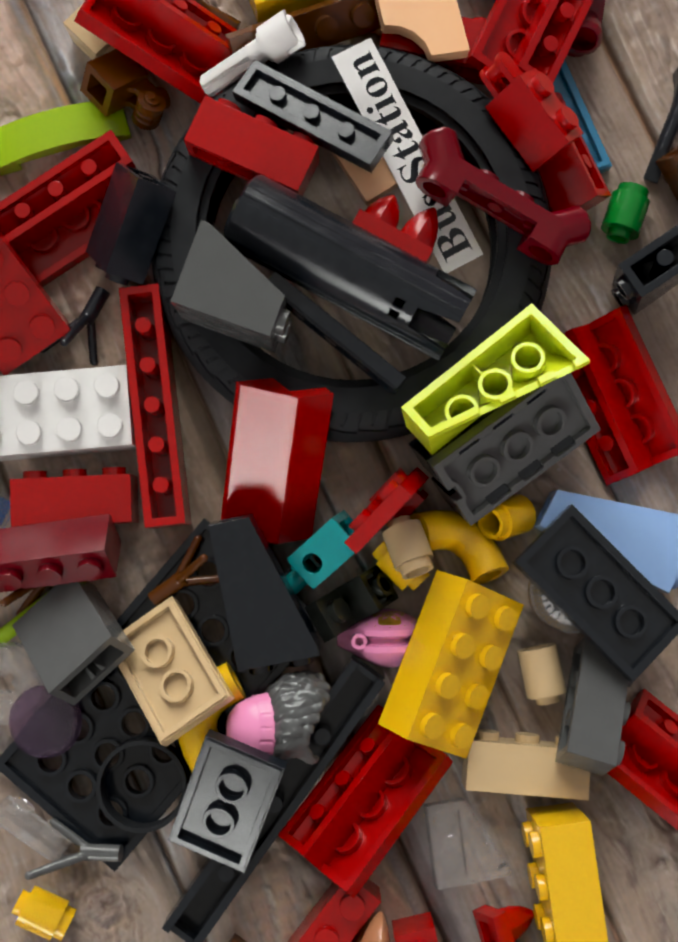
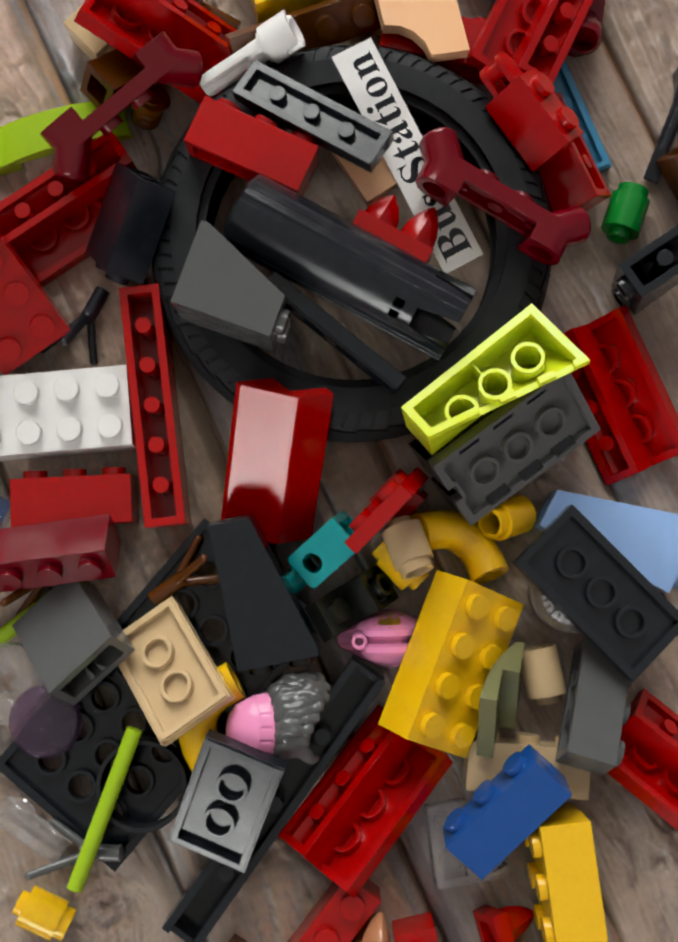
none -> dark red plate [40,30,203,180]
none -> lime bar [67,726,143,893]
none -> blue brick [443,744,572,880]
none -> olive slope [476,642,525,758]

